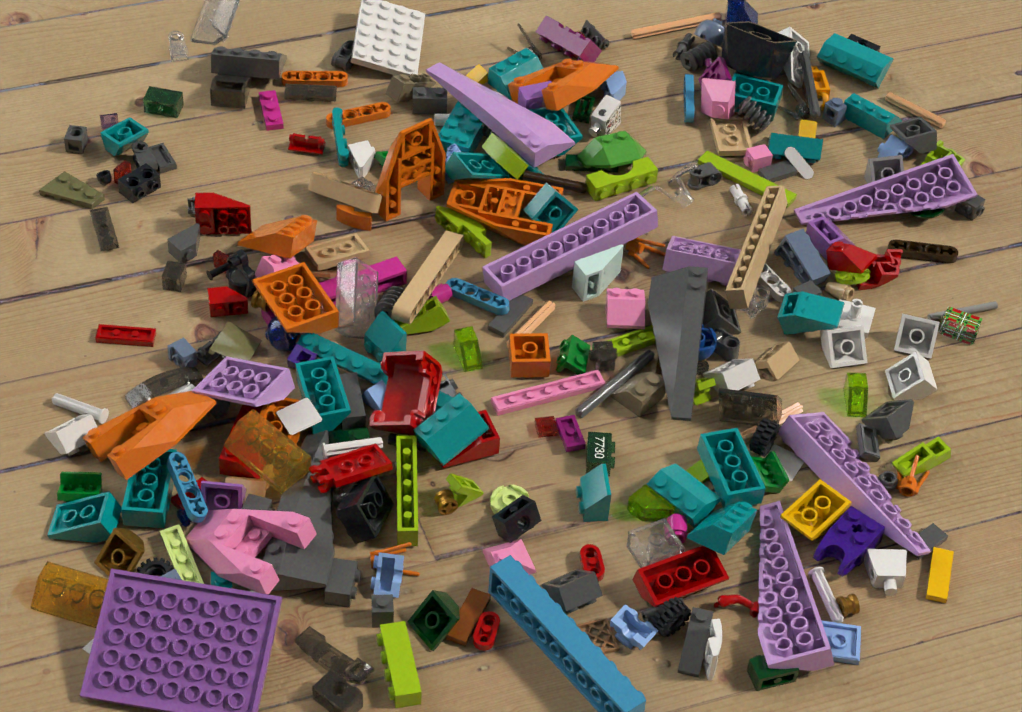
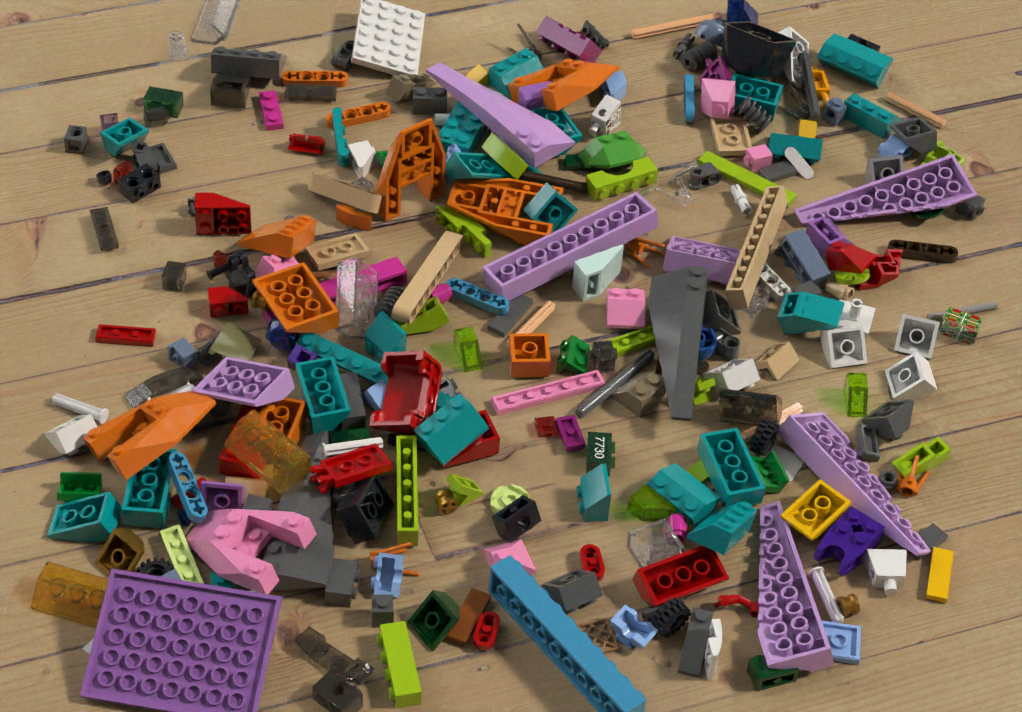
olive wing [39,171,105,209] -> none
dark grey slope [167,223,201,264] -> none
white sticker [276,398,322,435] -> none
dark green tile [572,96,595,124] -> none
none -> clear smoke brick [143,106,170,127]

